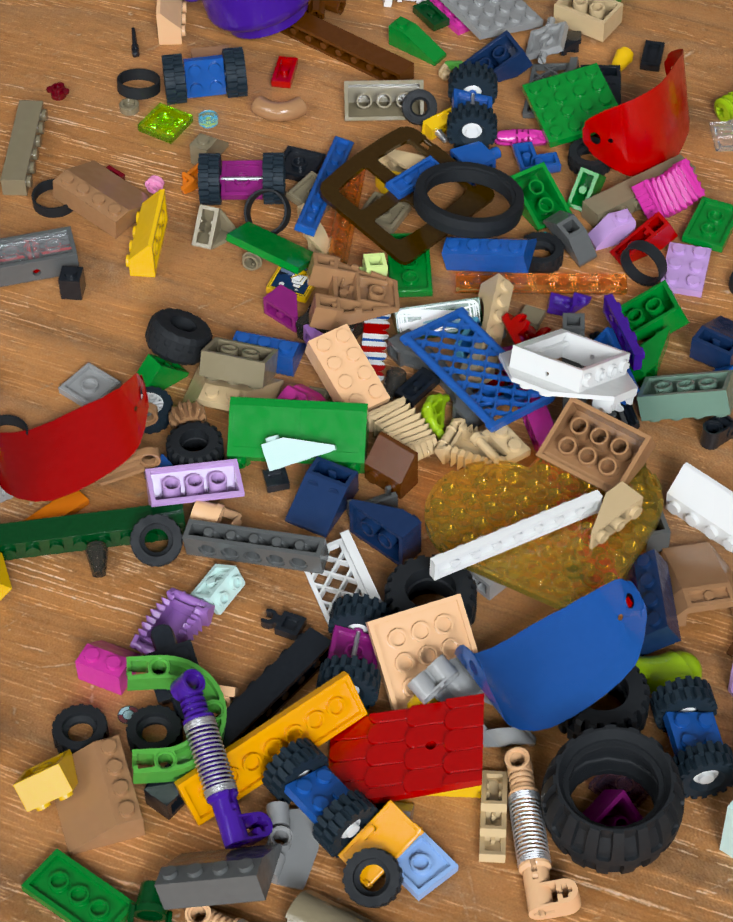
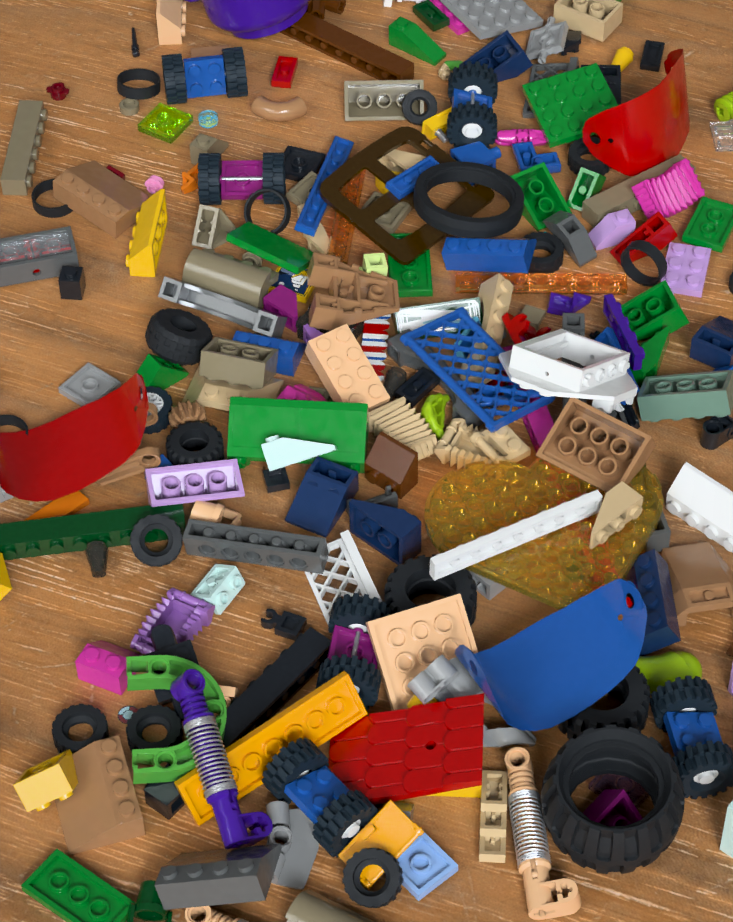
none -> arch [158,276,287,338]
none -> dark tan brick [182,248,279,308]

